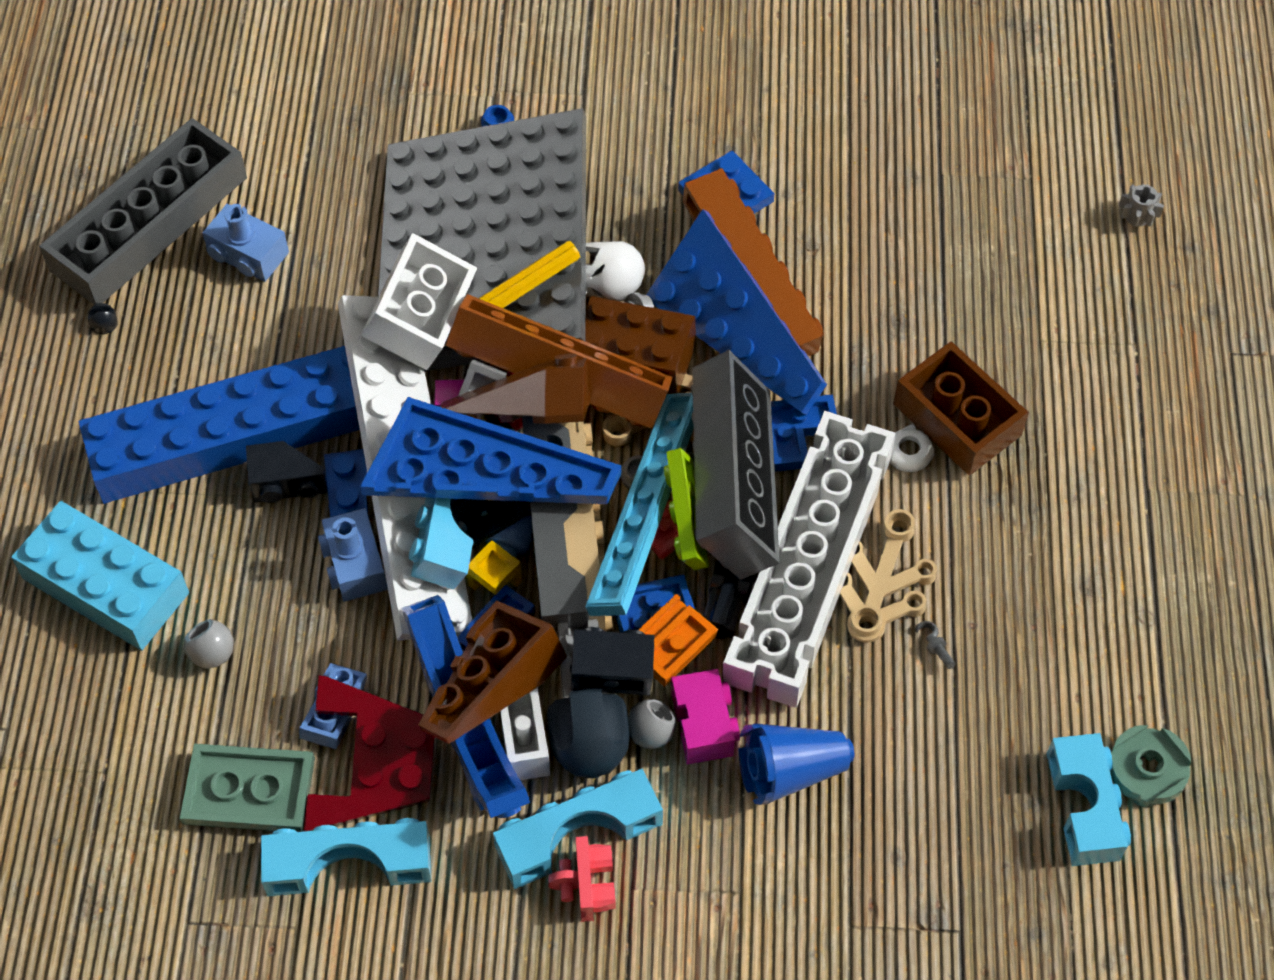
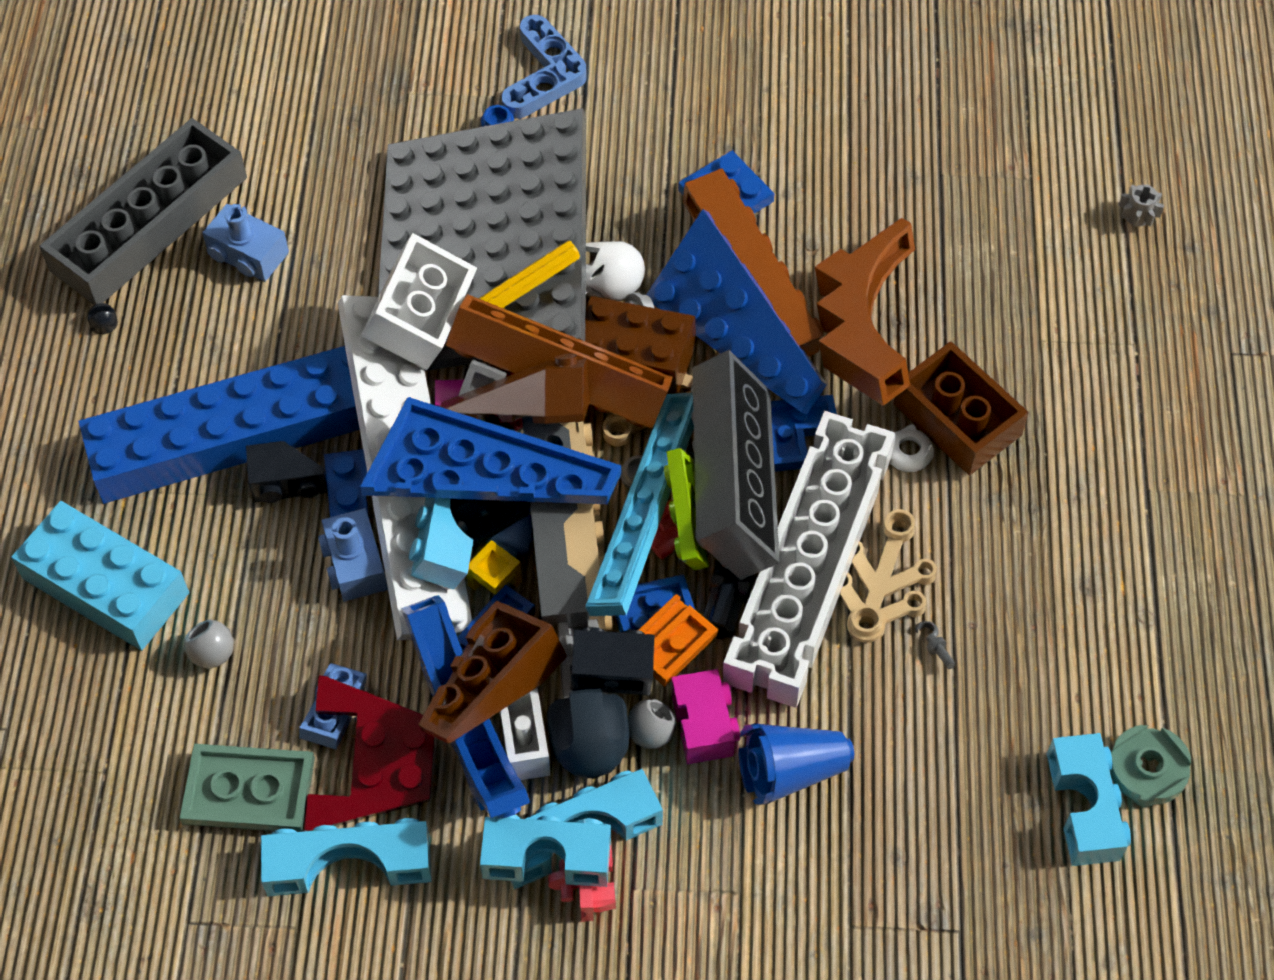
none -> medium azure arch [480,815,611,887]
none -> medium blue beam [502,15,587,119]
none -> dark orange arch [815,218,915,406]

